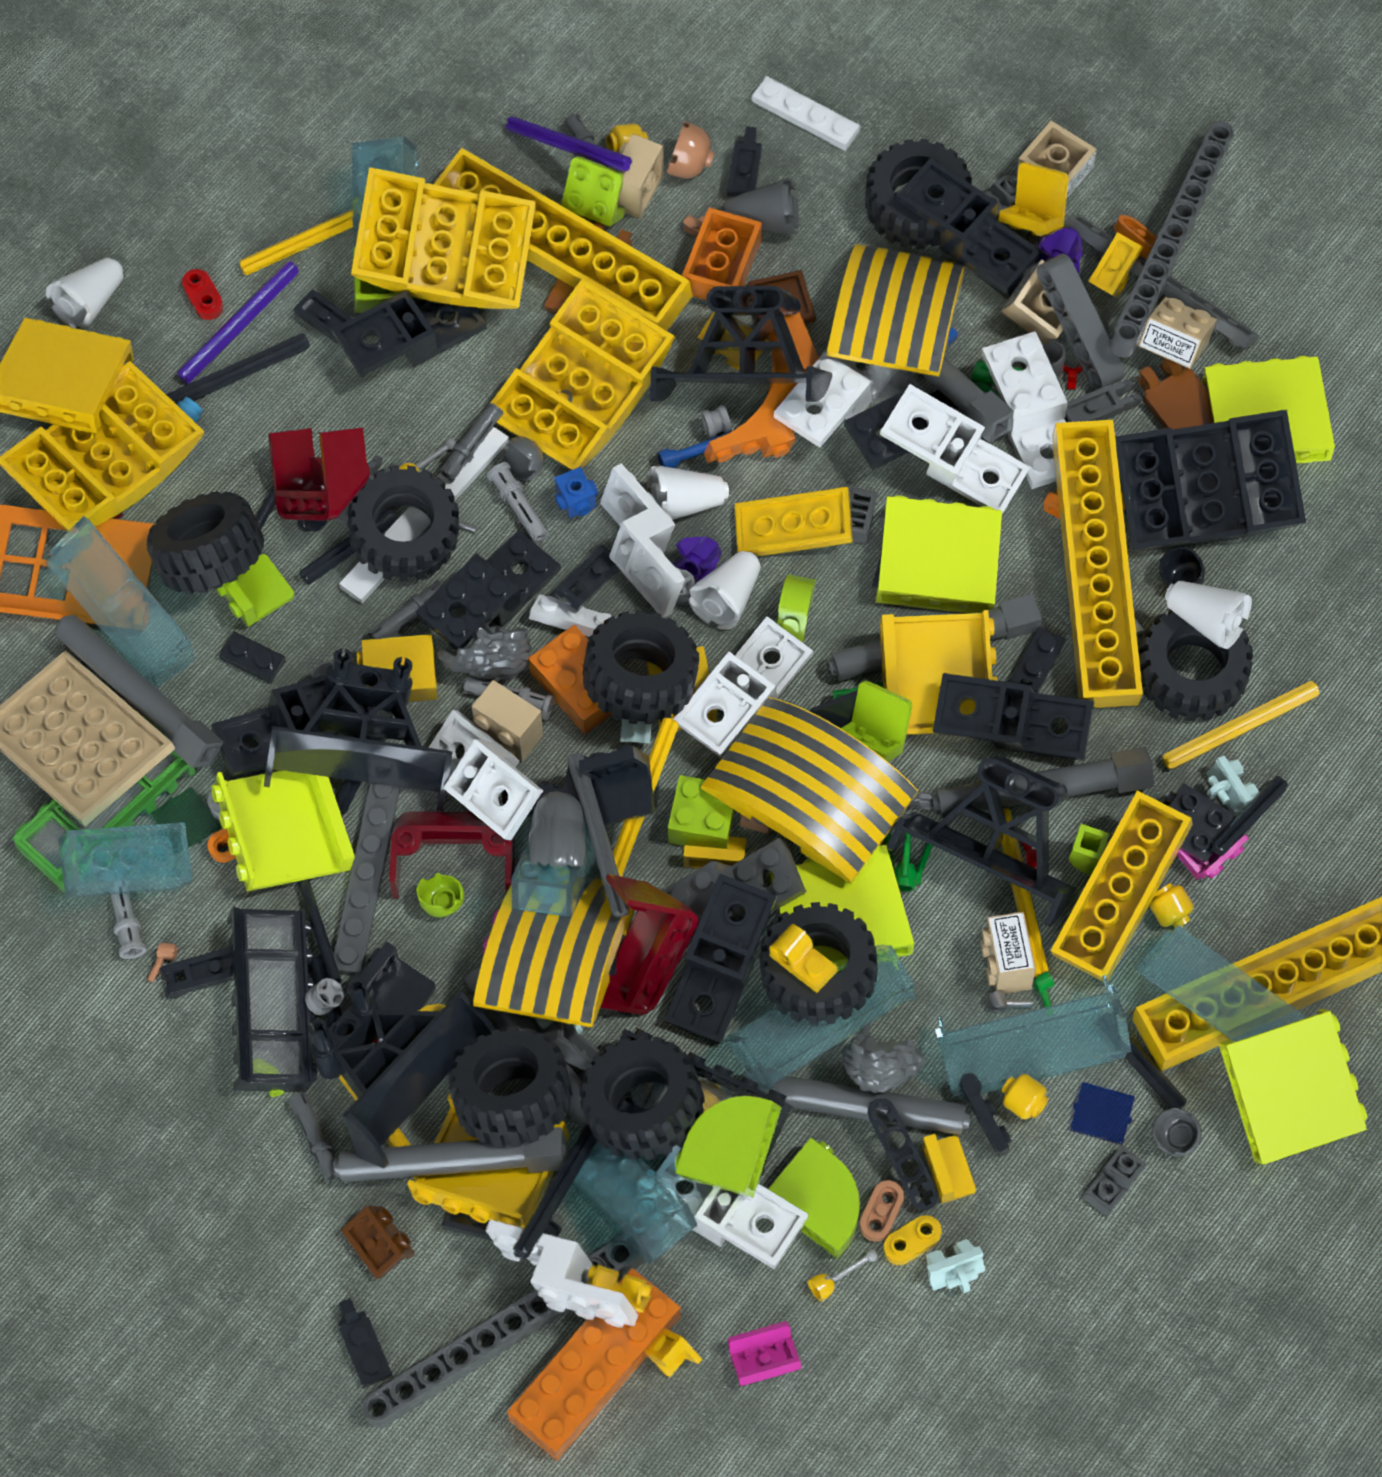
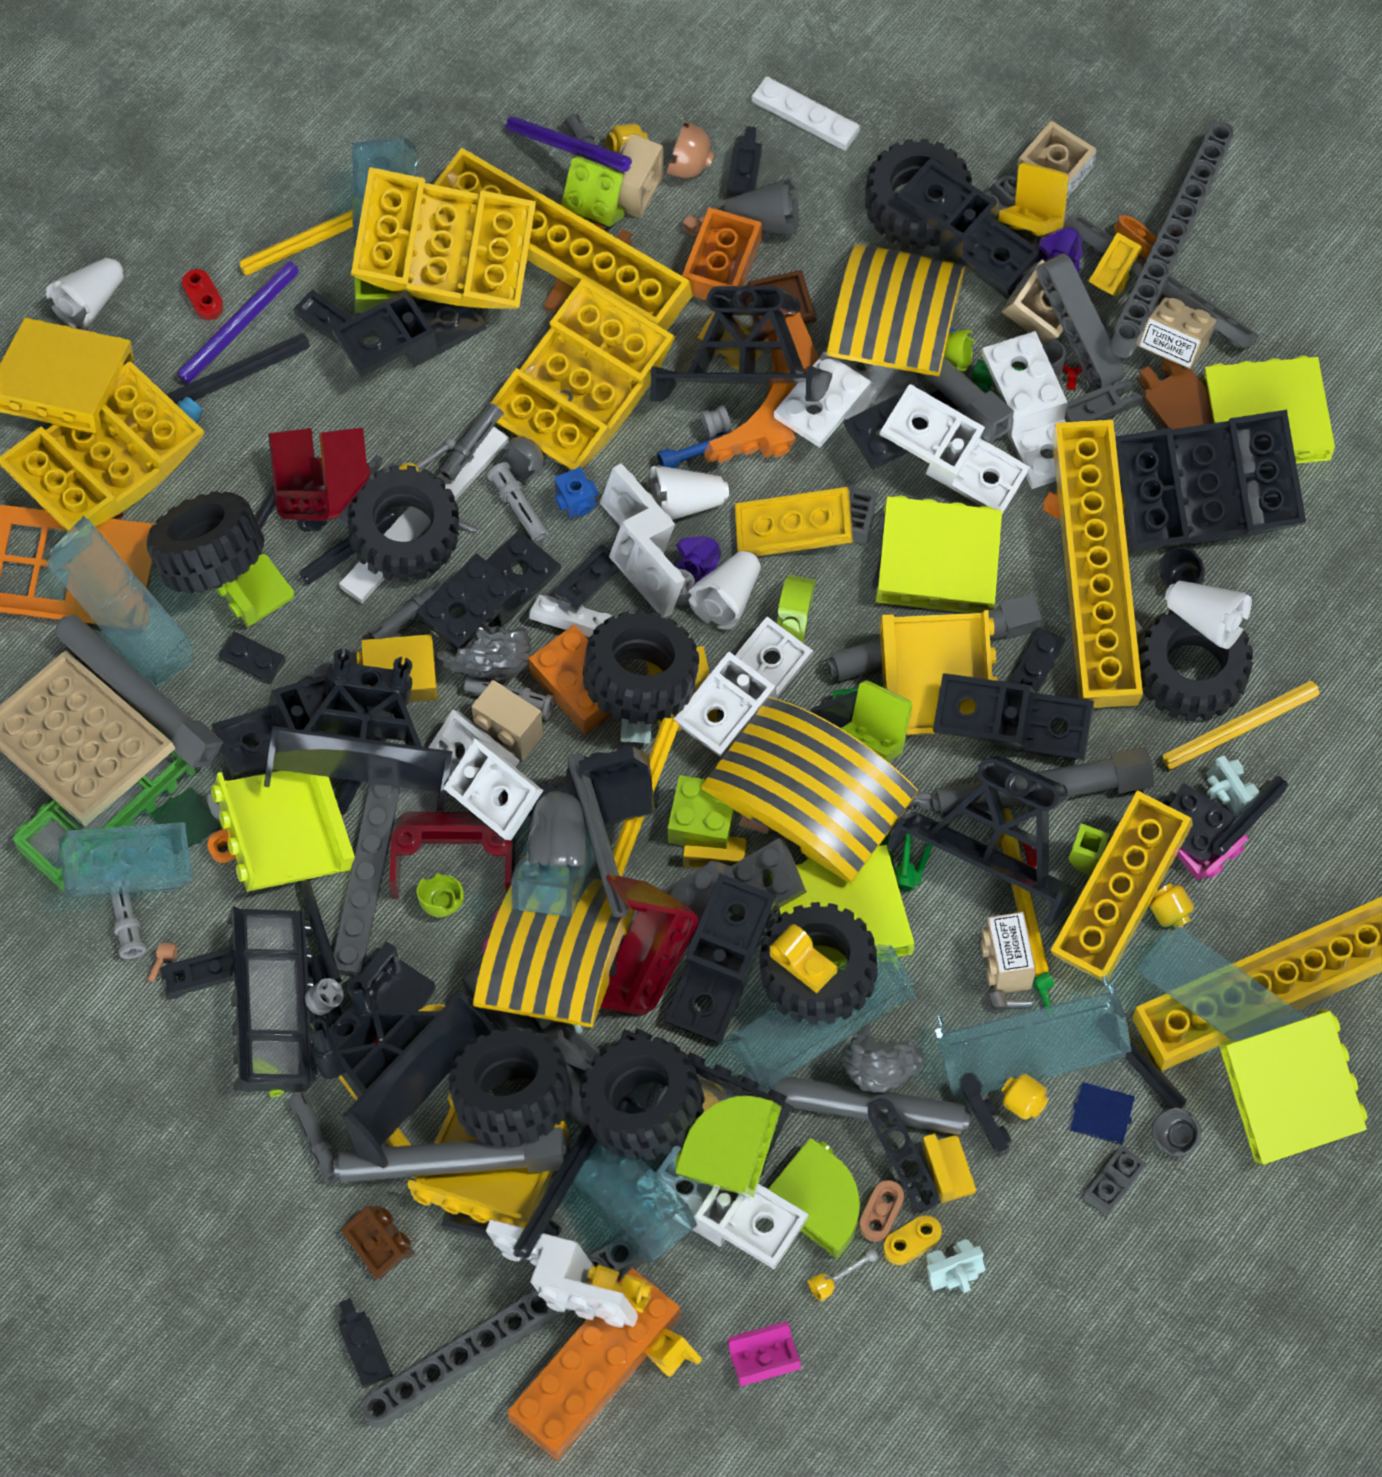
none -> lime hair [944,330,975,373]

